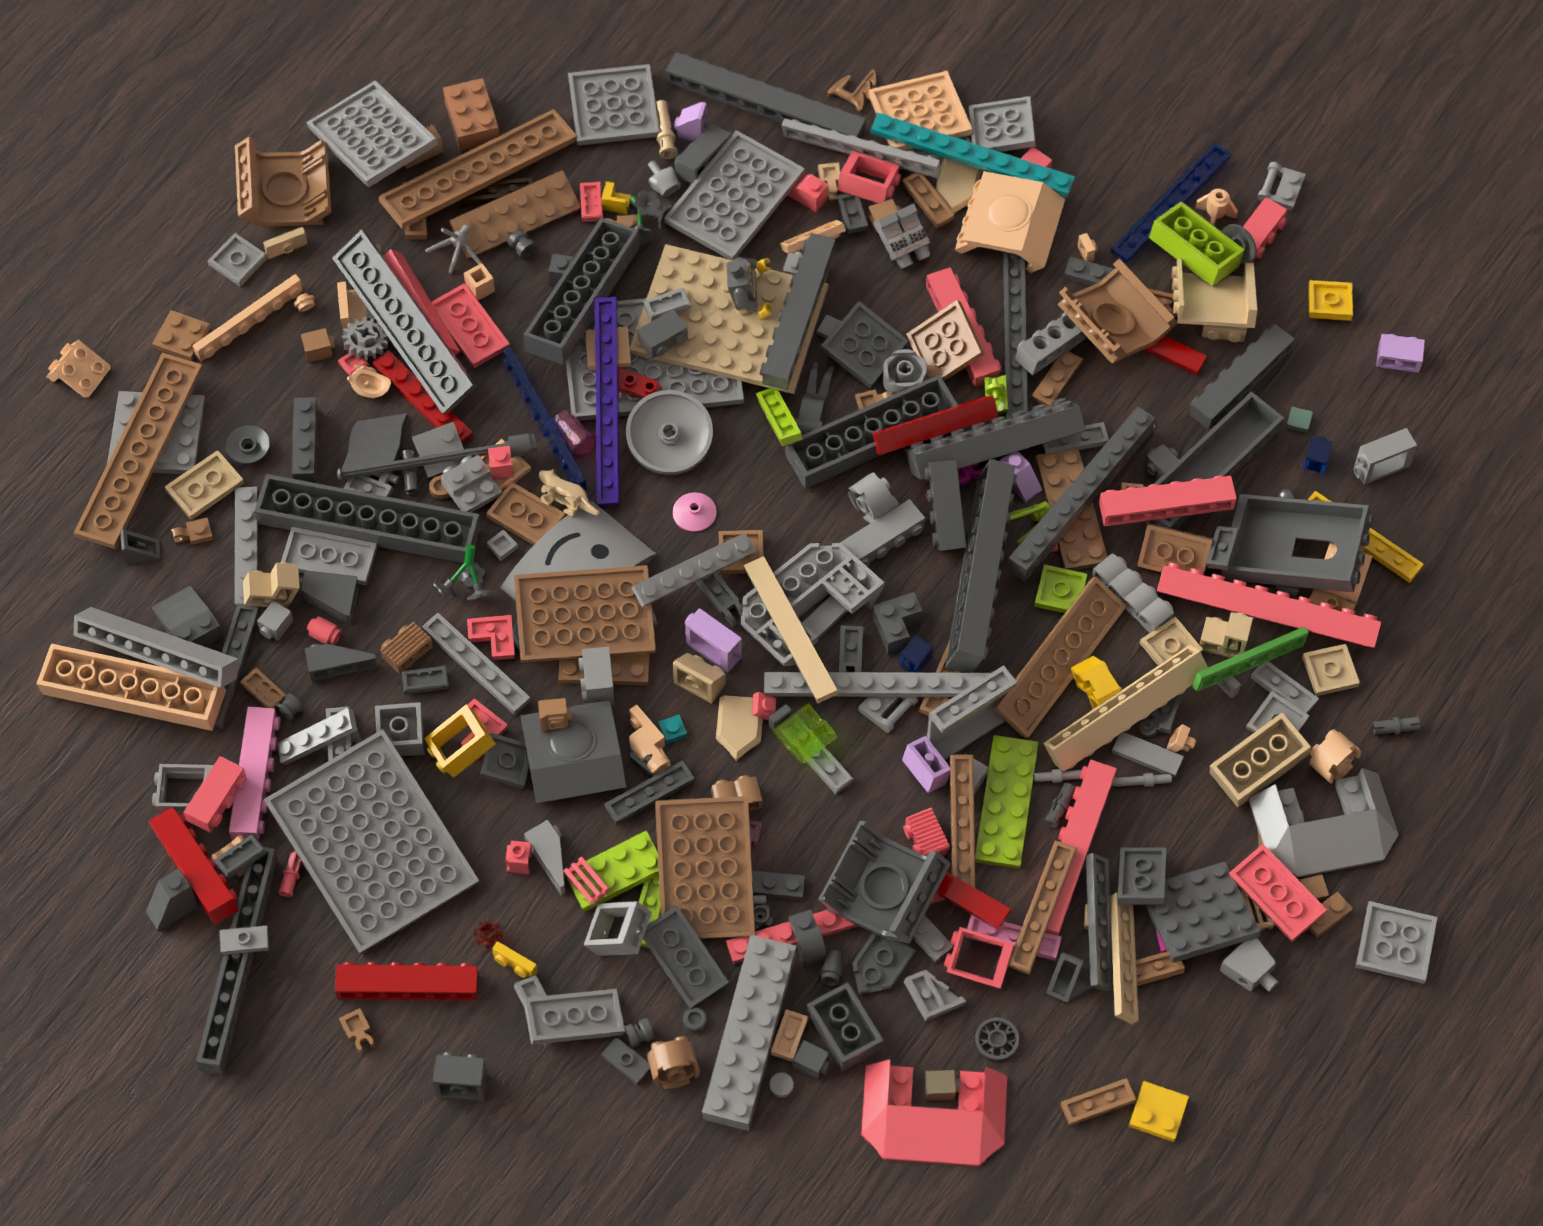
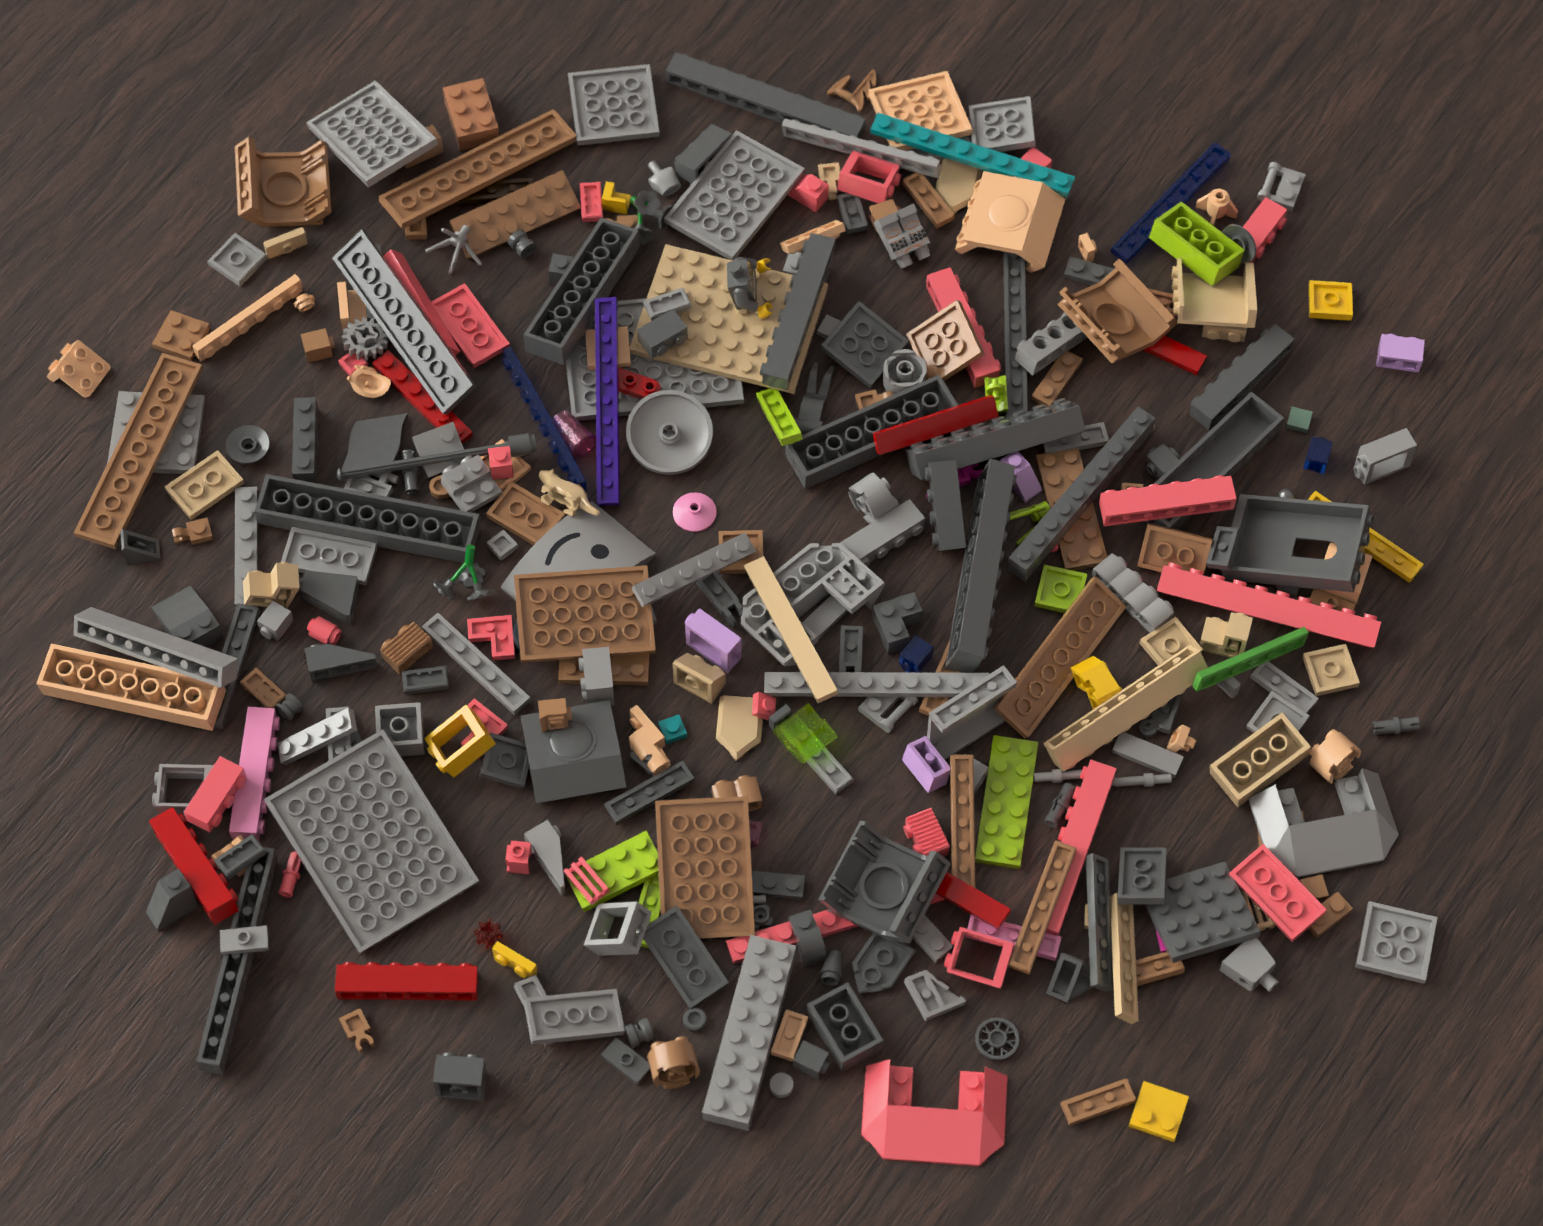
light nougat brick [464,263,495,301] -> none
tan pin [655,100,678,160] -> none
lavender slope [674,102,707,141] -> none
dark tan brick [925,1070,960,1102] -> none

